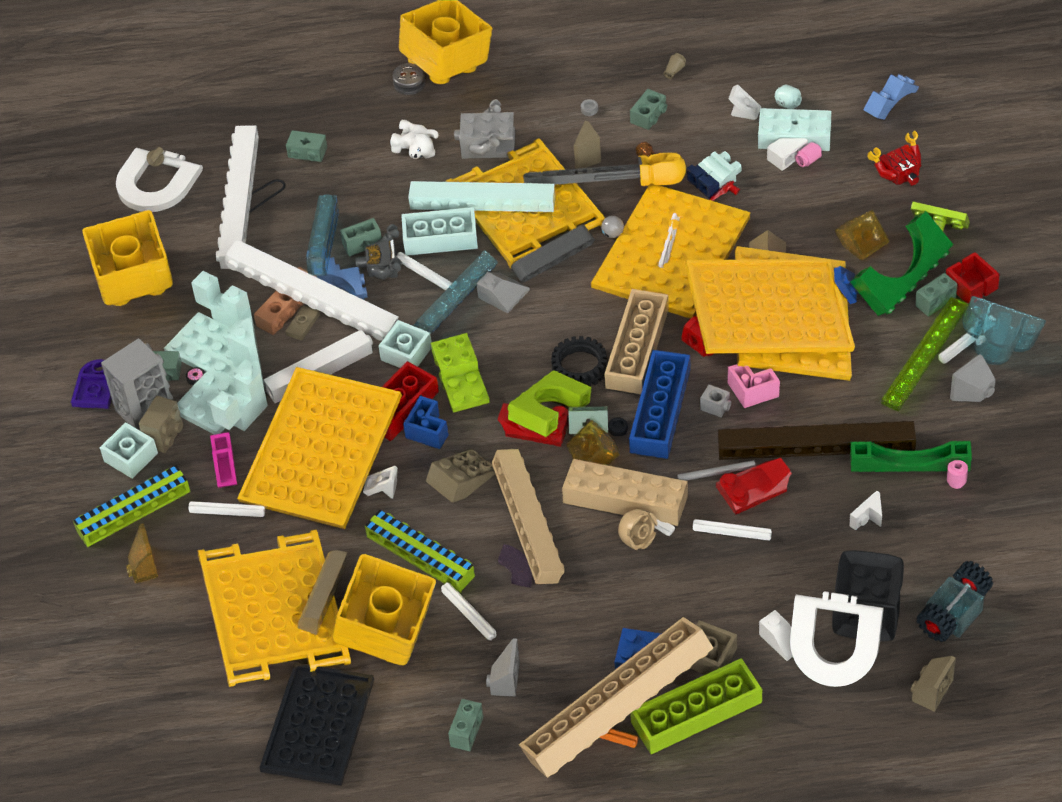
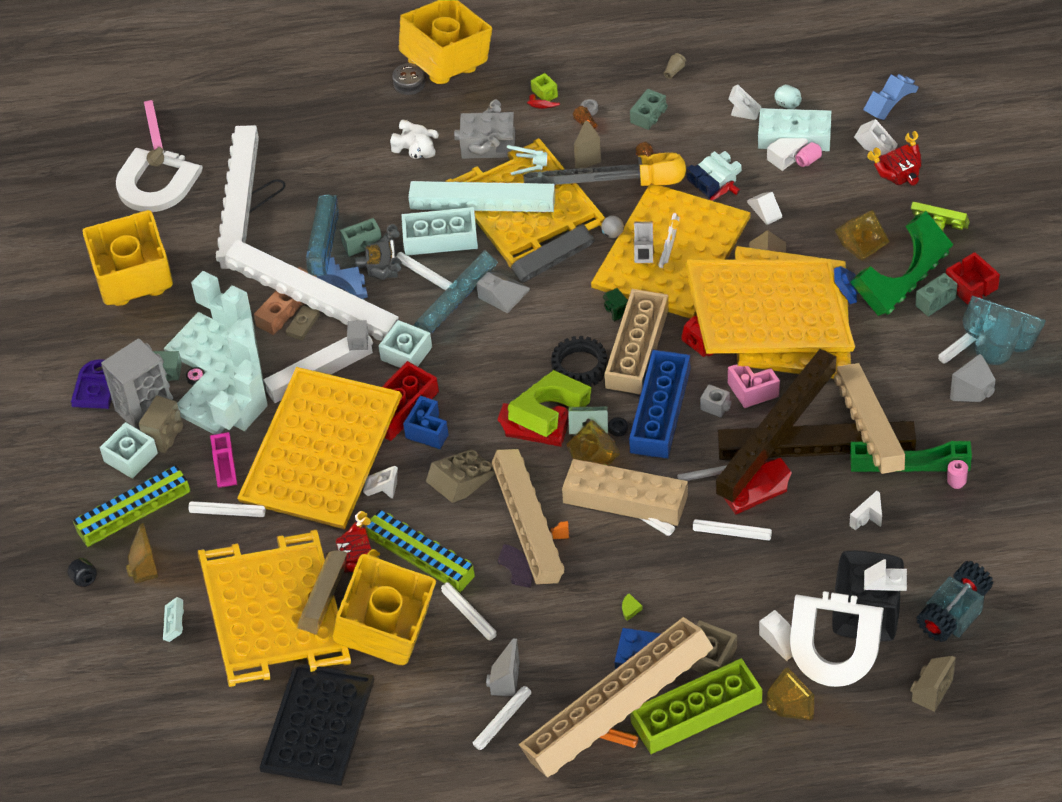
sand green brick [286,130,327,162] -> none
lime piece [431,333,490,413] -> none
sand green brick [448,699,484,751] -> none
tan cylinder [618,509,657,550] -> none
clear neon green plate [881,297,968,411] -> none
none -> black head [67,558,97,587]
none -> bright pink beam [144,100,163,150]
none -> light aqua plate [163,597,184,642]
none -> red torso [326,511,380,573]
none -> light grey brick [347,320,368,351]
none -> white axle [473,686,531,750]
none -> light aqua plant [507,145,547,175]
none -> red bar [526,94,560,109]
none -> lime brick [531,73,558,101]
none -> orange tile [549,521,569,539]
none -> clear orange cone [573,106,597,129]
none -> dark green brick [603,288,628,322]
none -> lime tile [622,594,643,621]
none -> light grey brick [634,221,653,263]
none -> dark brown brick [716,349,837,502]
none -> white slope [747,192,782,225]
none -> clear yellow slope [767,667,814,720]
none -> tan brick [834,363,905,474]
none -> white slope [854,119,898,155]
none -> white slope [864,559,907,591]

